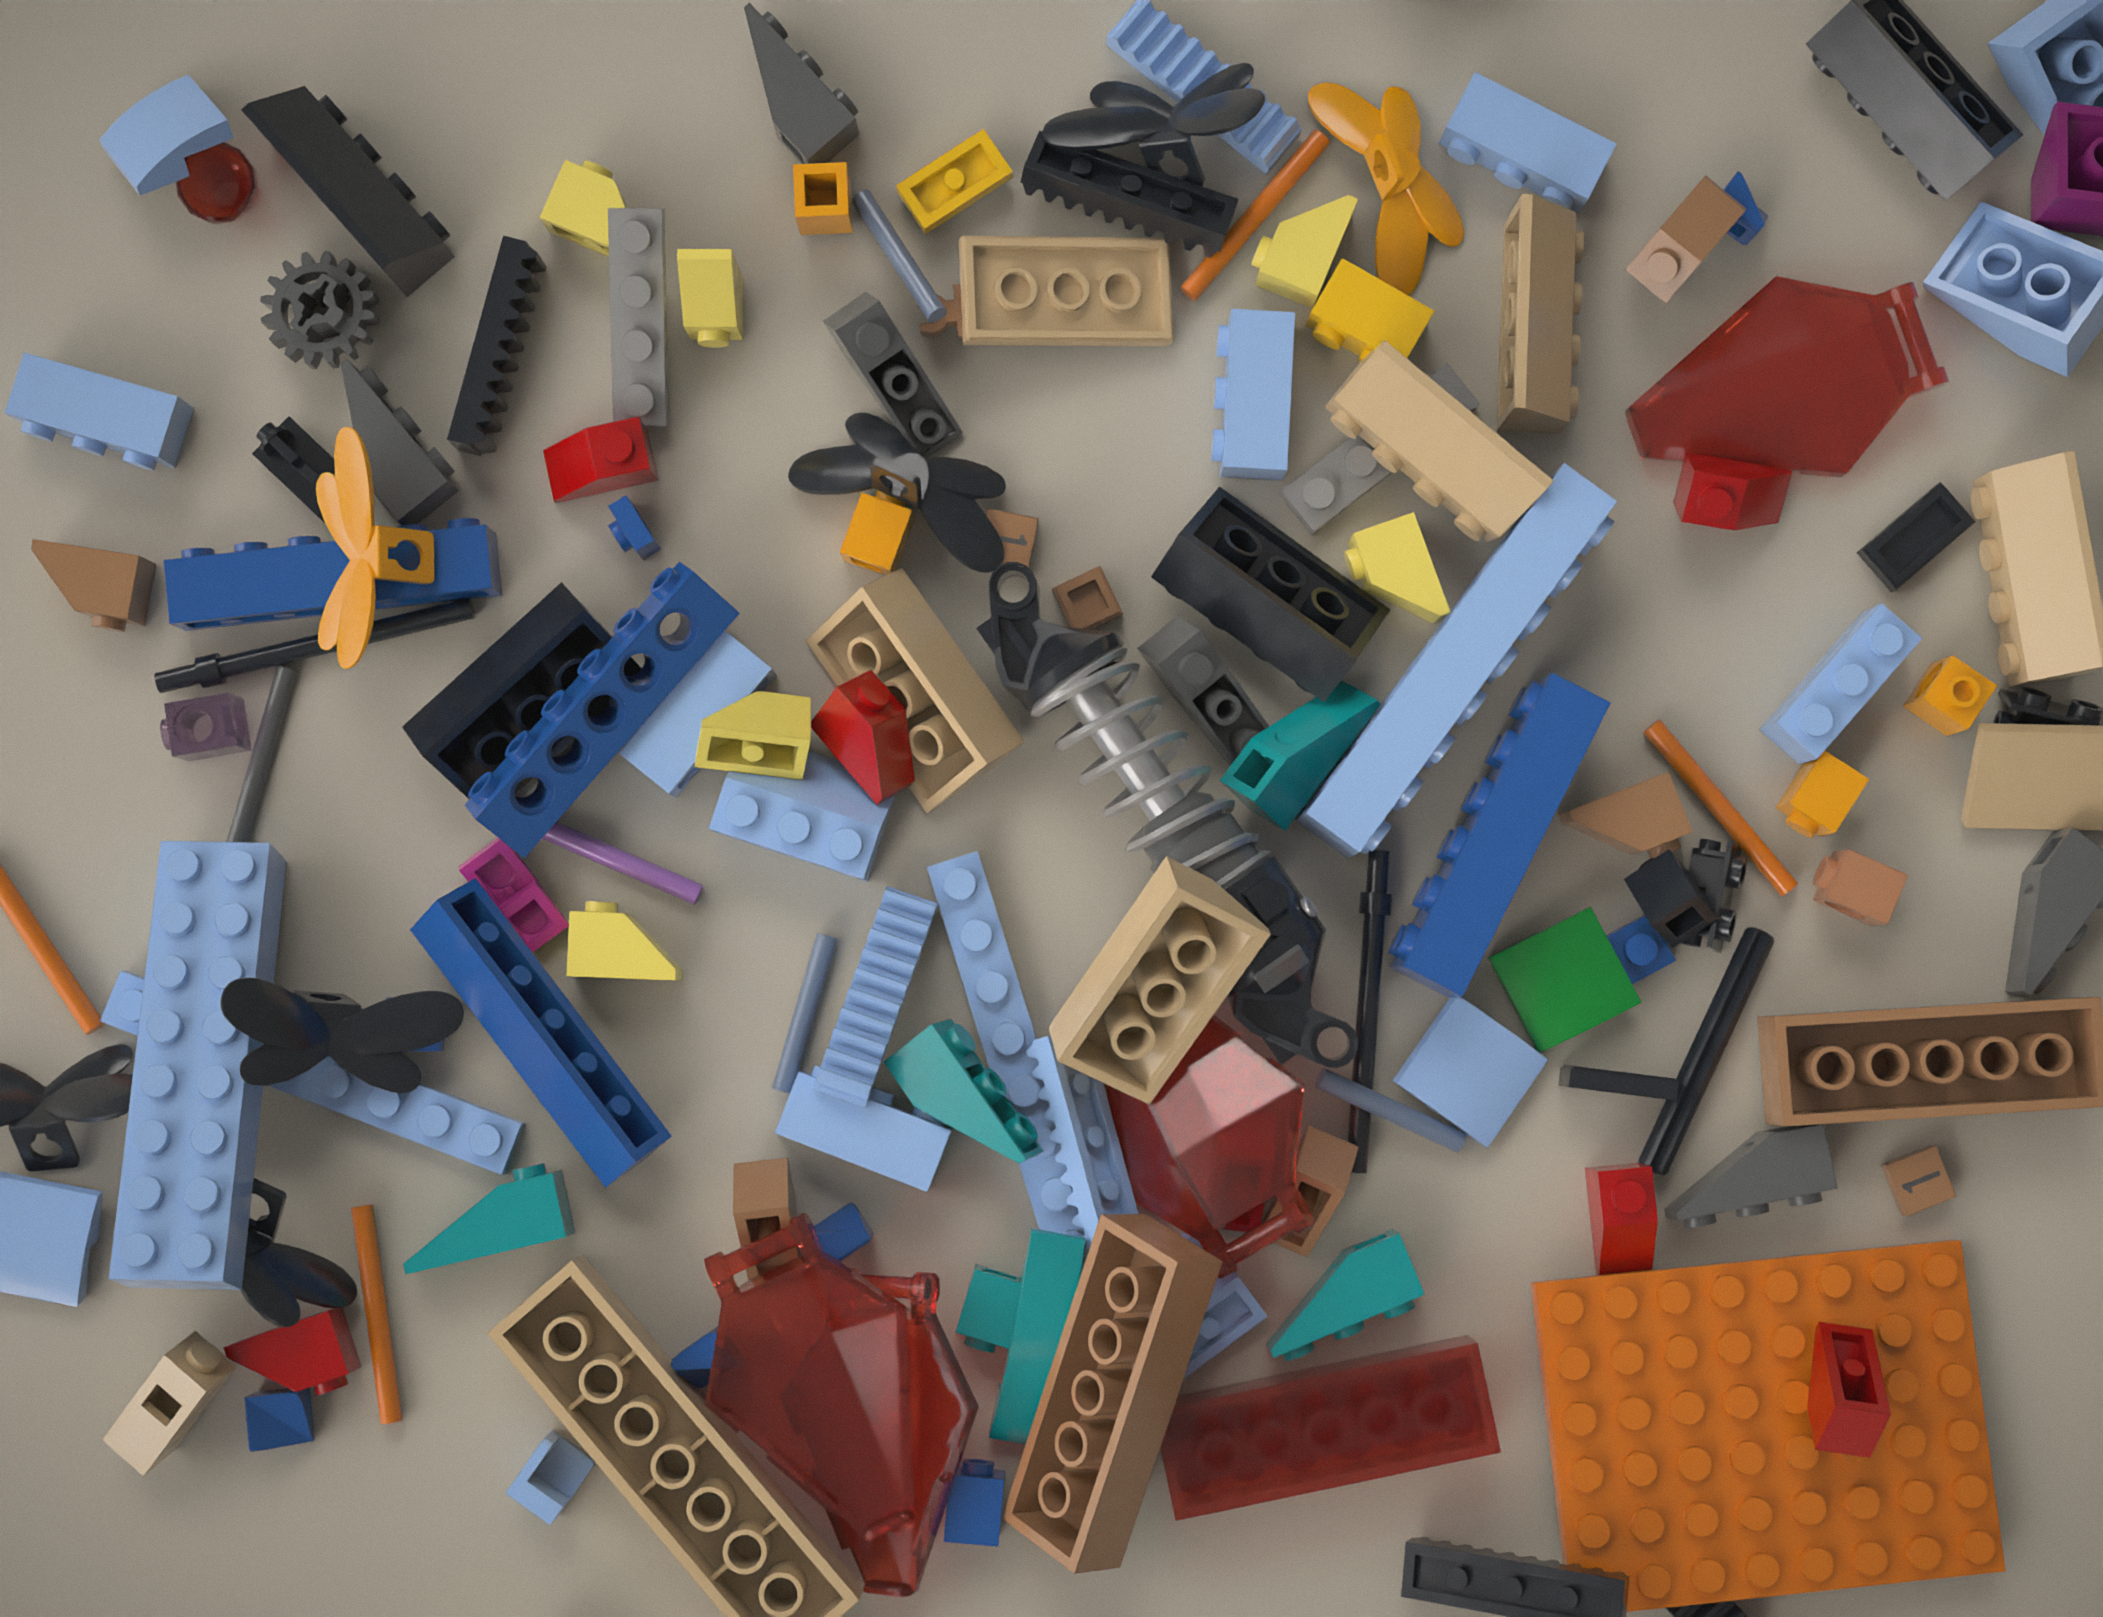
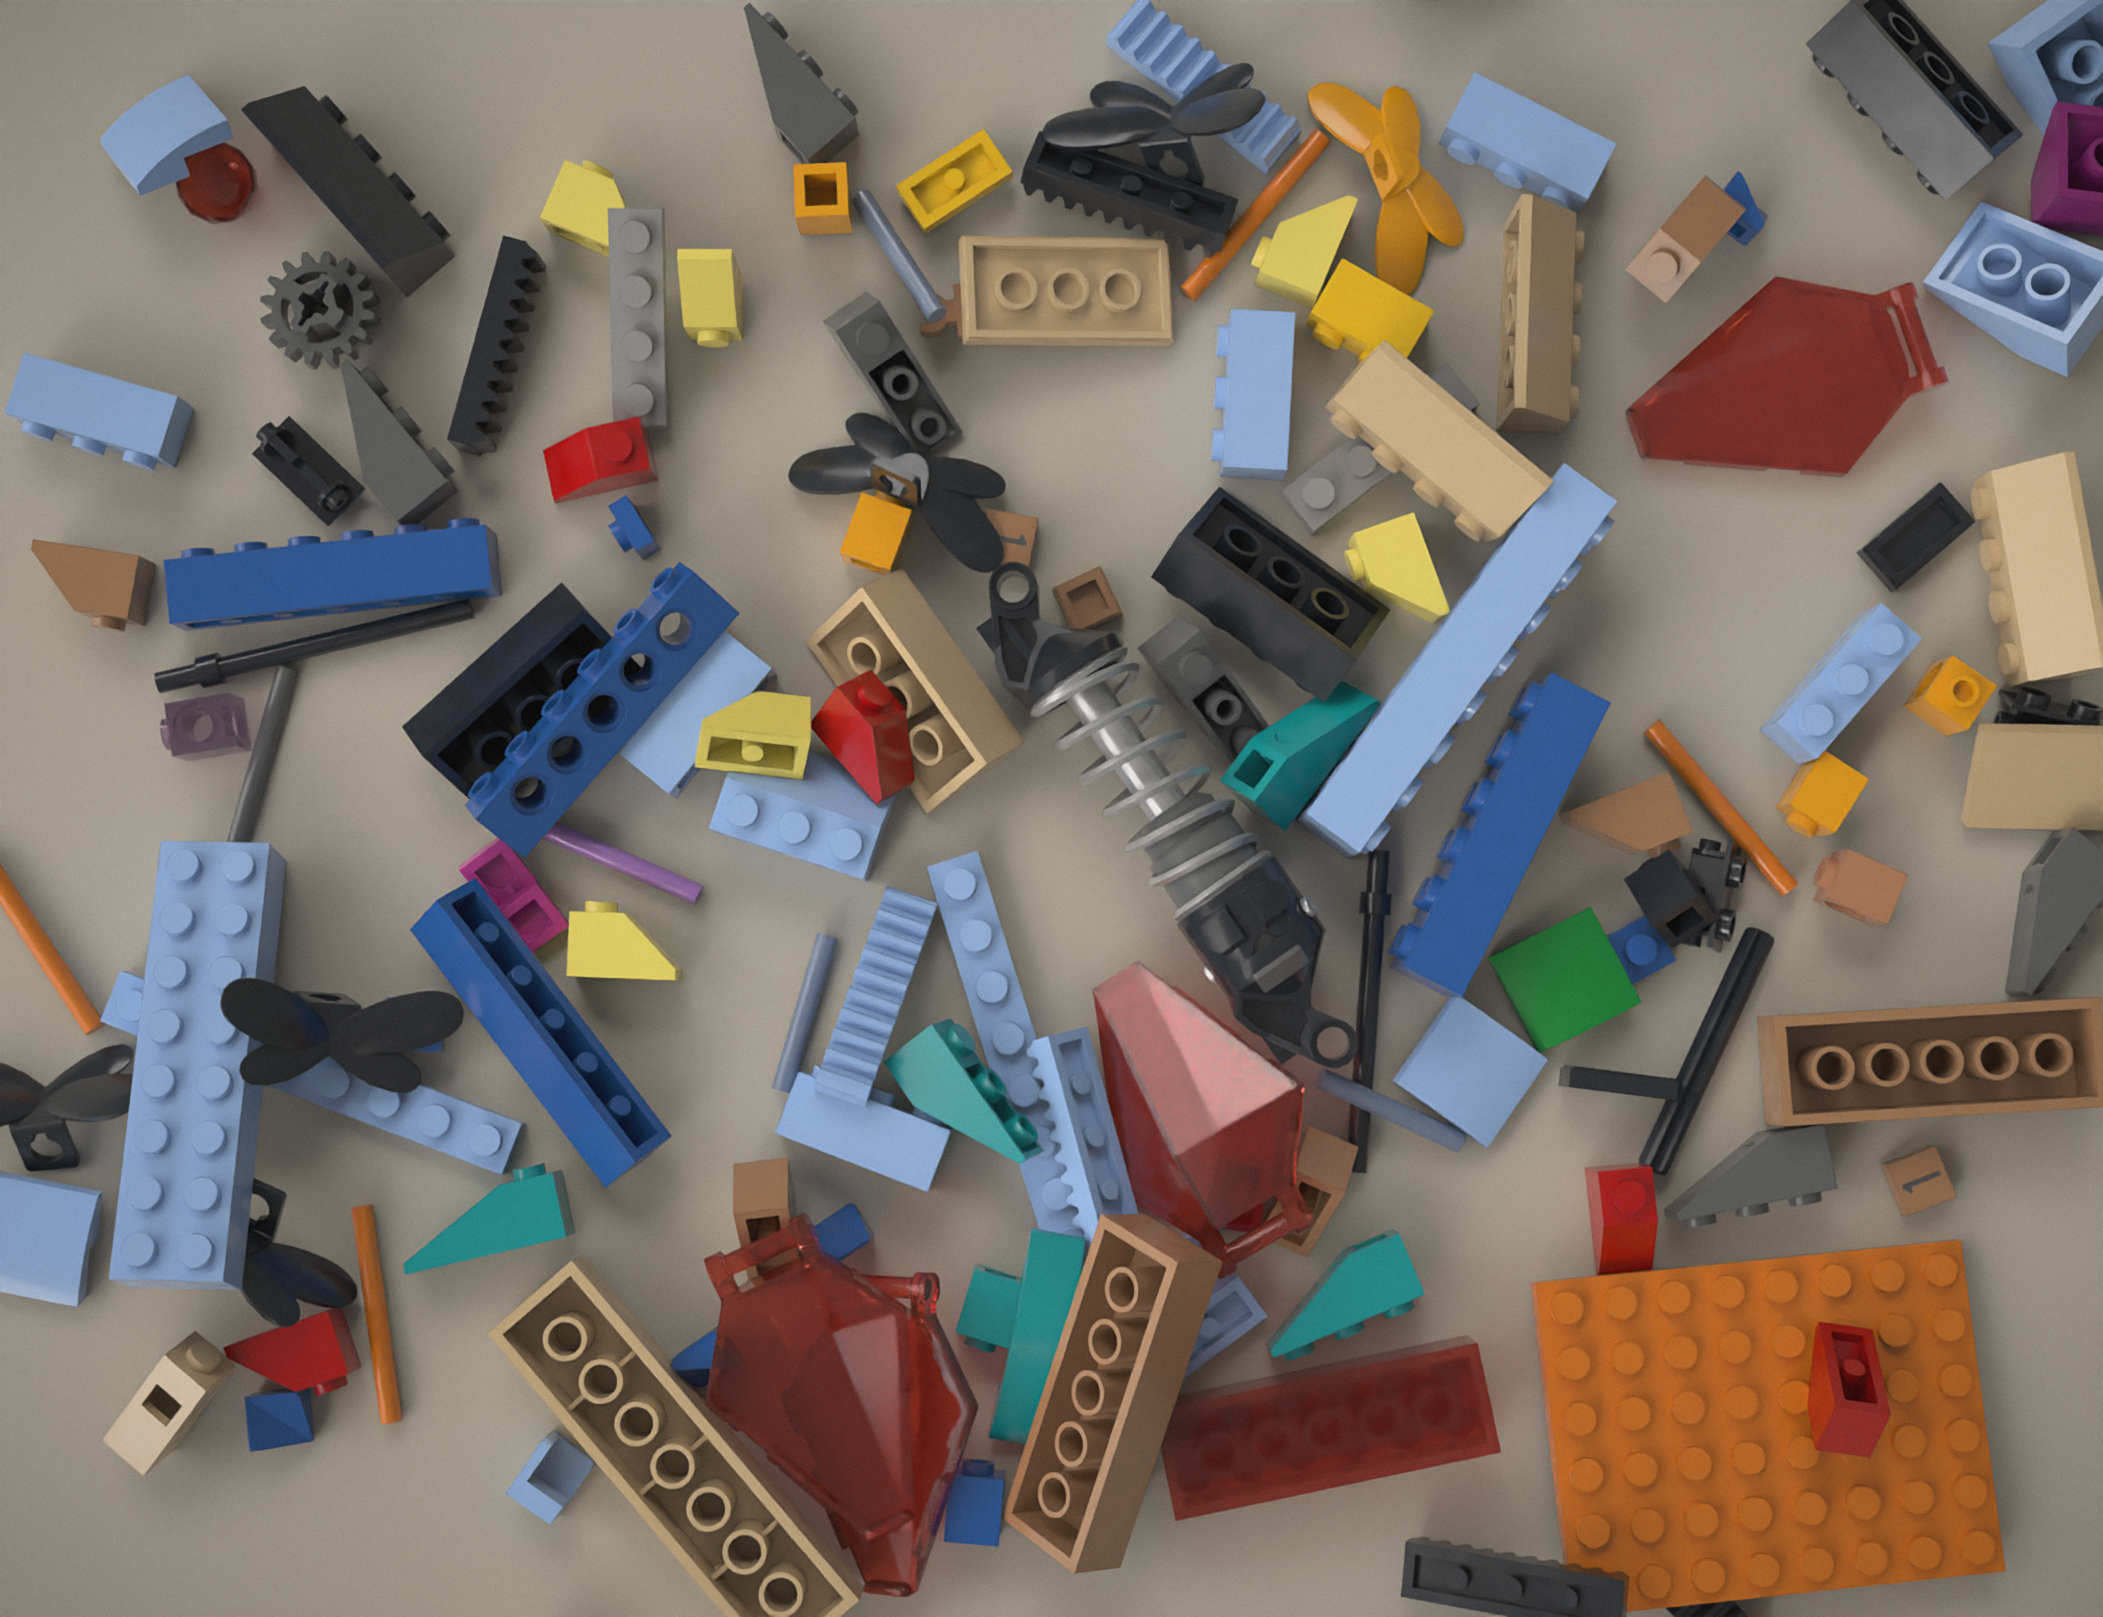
light orange piece [316,427,435,669] -> none
tan slope [1049,856,1271,1105] -> none
red slope [1673,452,1792,531] -> none

